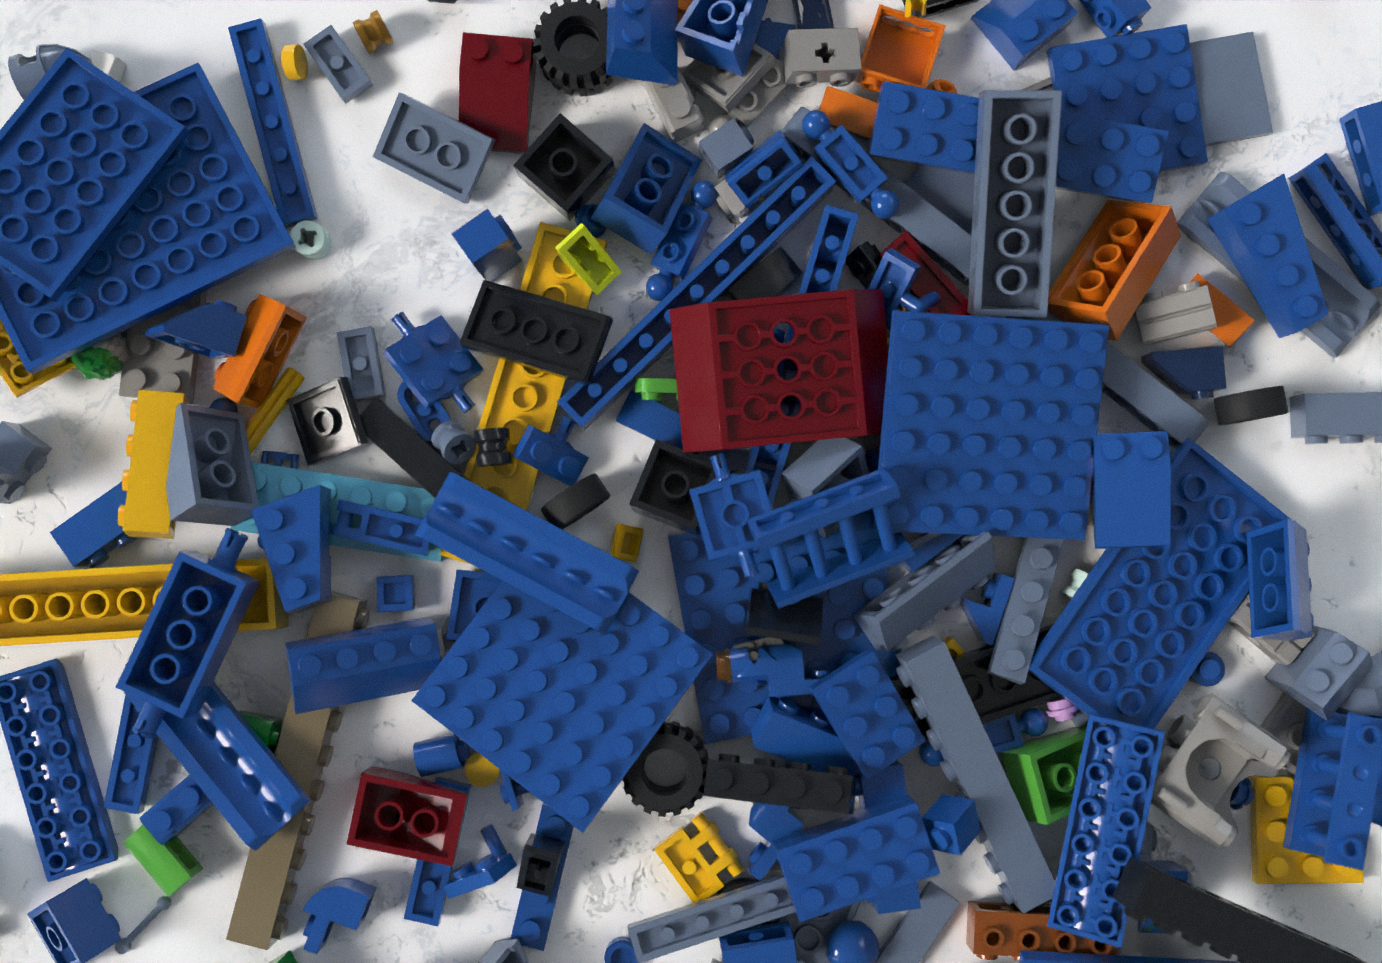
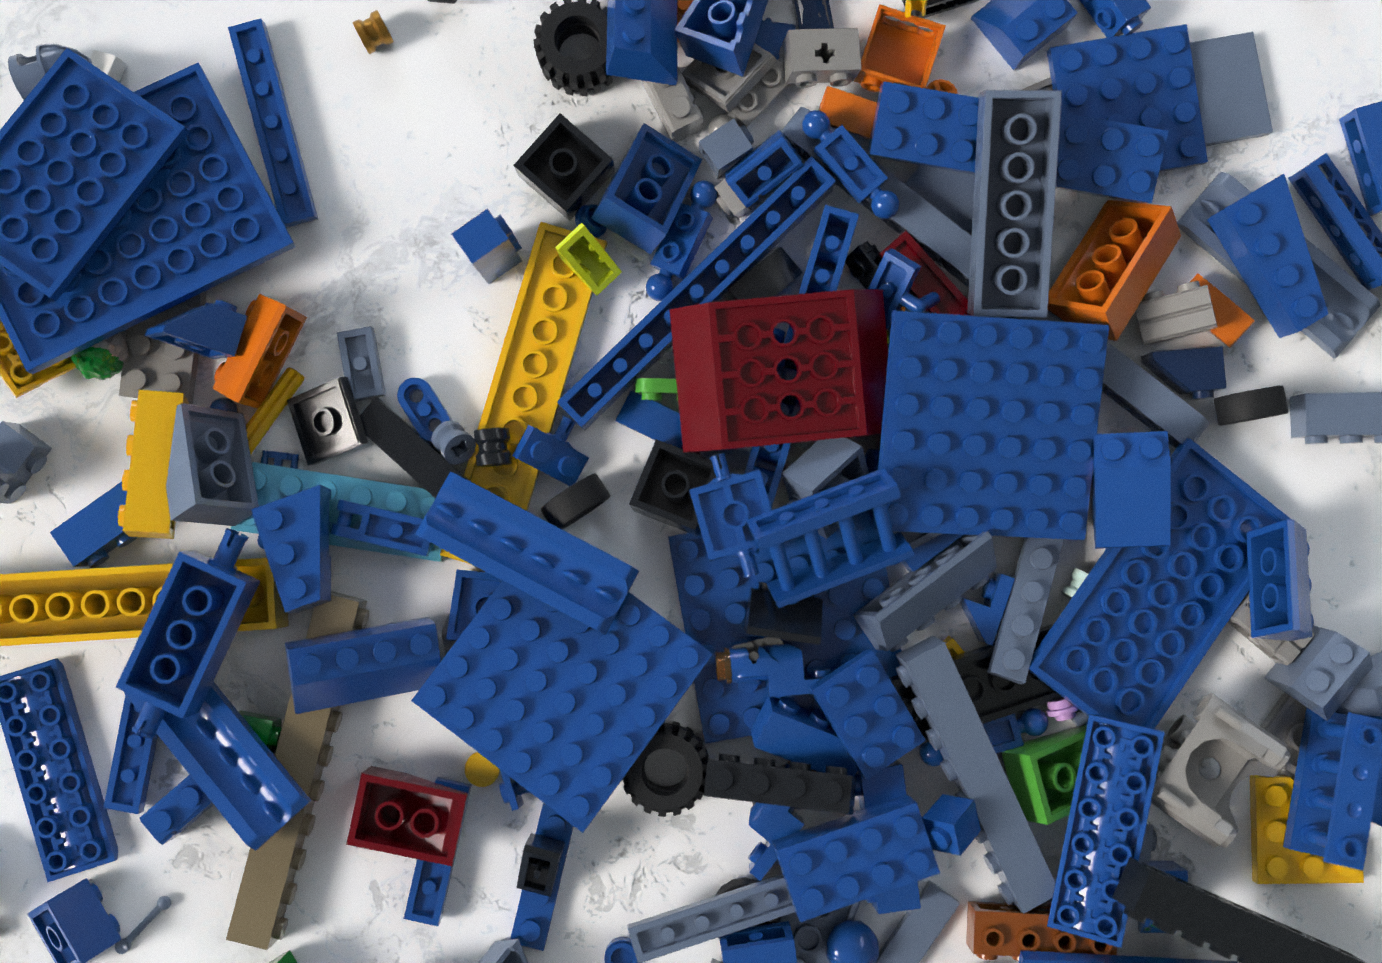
bright green brick [123,825,204,898] -> none
yellow tile [281,44,308,81] -> none
light aqua wheel [290,220,332,260] -> none
sand blue plate [303,25,374,104] -> none
blue brick [303,878,377,954] -> none
sand blue plate [372,92,496,204] -> none
blue plate [376,575,415,612] -> none
blue plate [383,311,484,414] -> none
blue brick [413,733,469,777] -> none
blue plate [443,824,517,899] -> none
dark red slope [459,32,537,154] -> none
black tile [459,280,613,386] -> none
yellow slope [610,523,644,563] -> none
yellow plate [654,811,744,903] -> none
blue plate [1190,651,1225,687] -> none
blue plate [1230,777,1254,810] -> none

